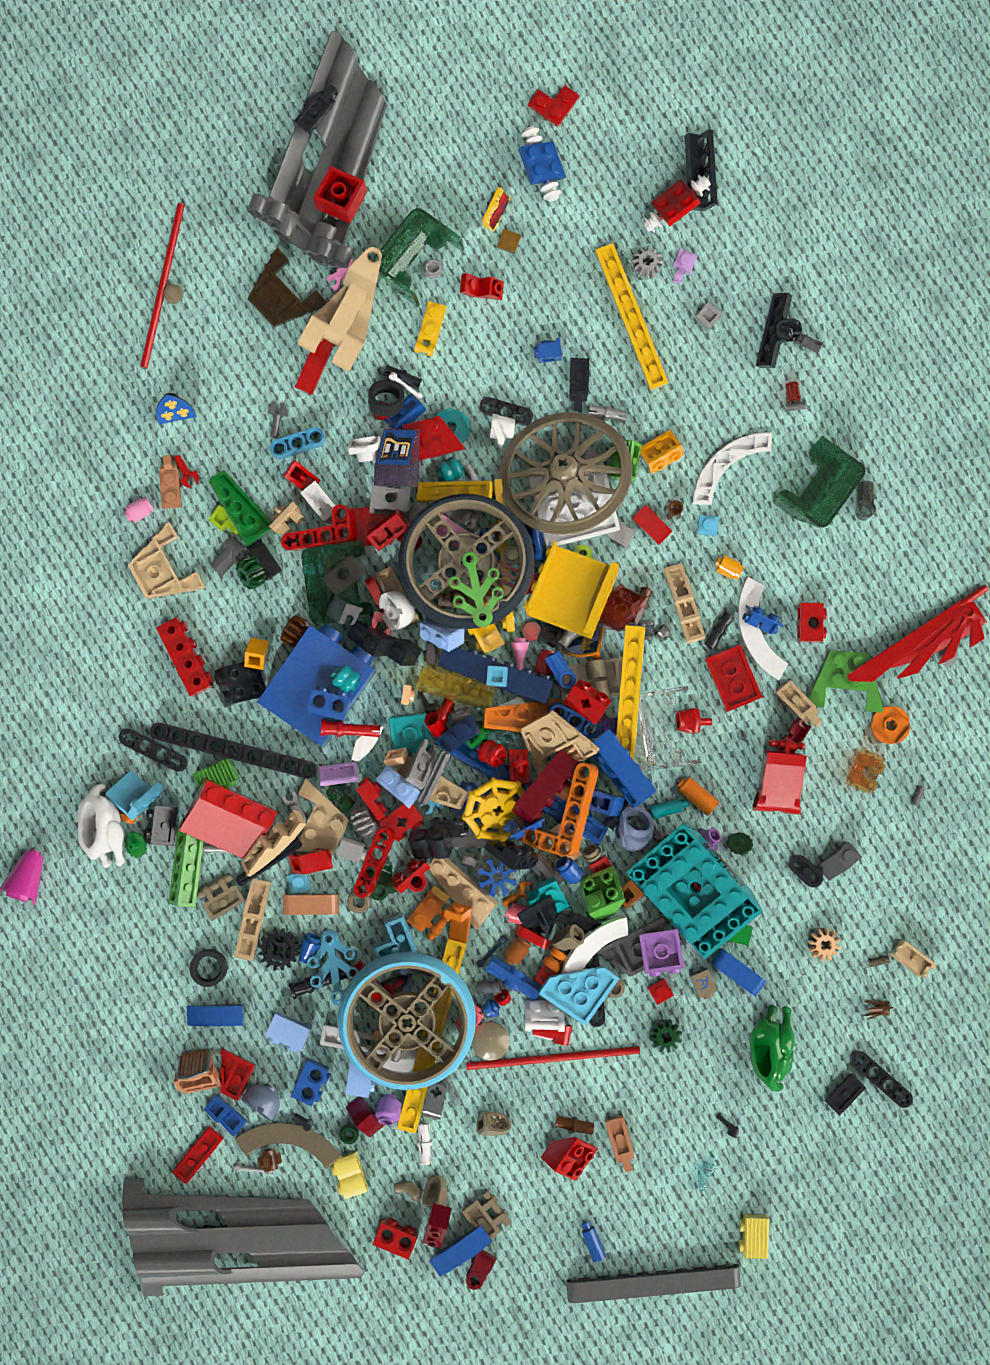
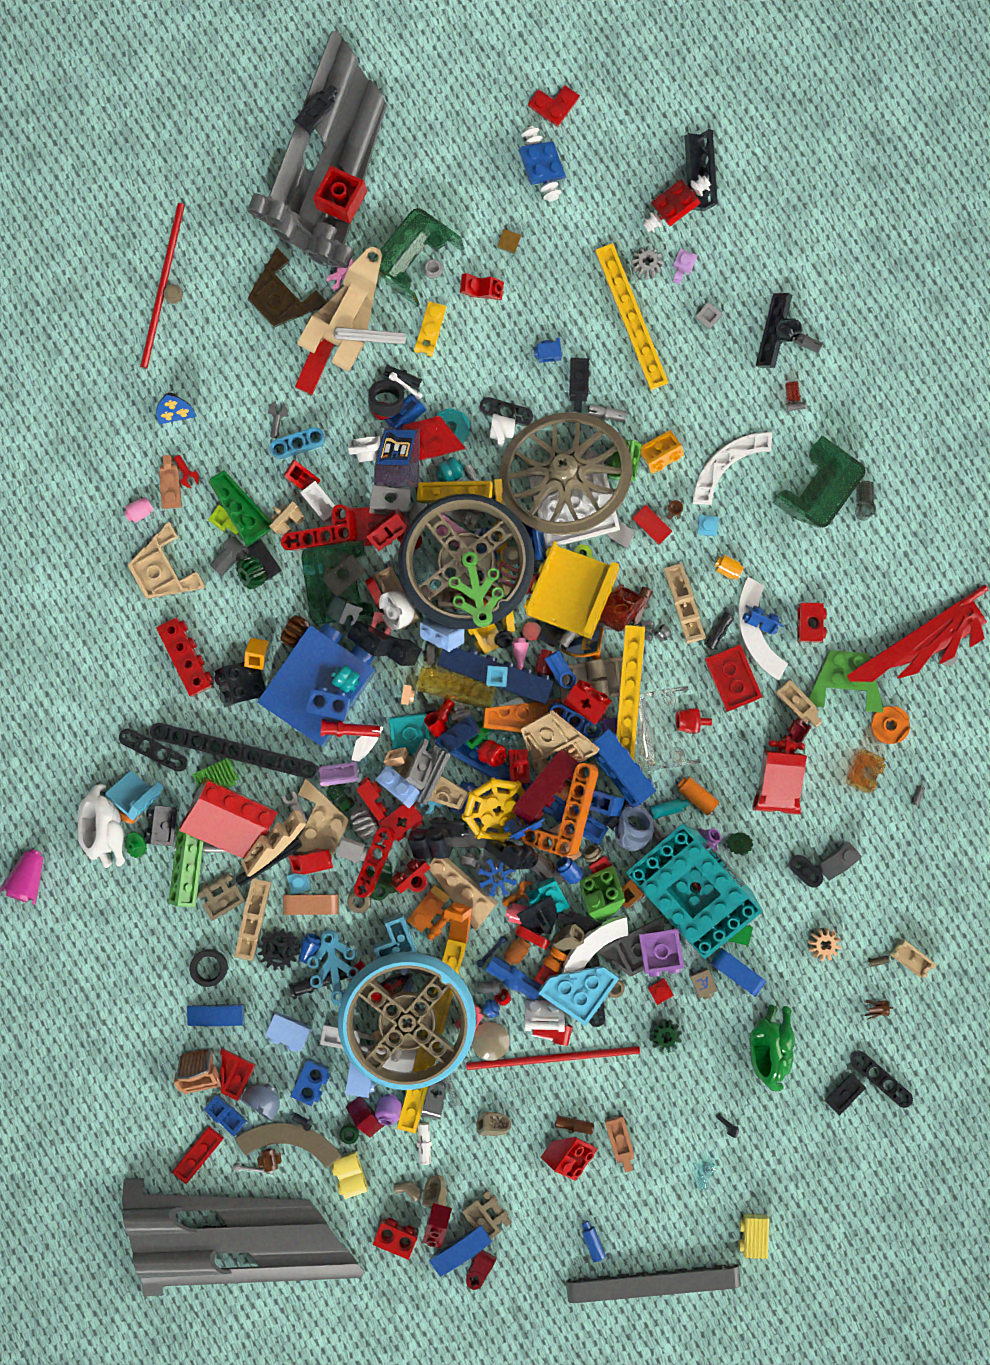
slope [482,187,510,231] -> none
none -> axle [333,327,406,344]
none -> black plate [494,631,513,648]

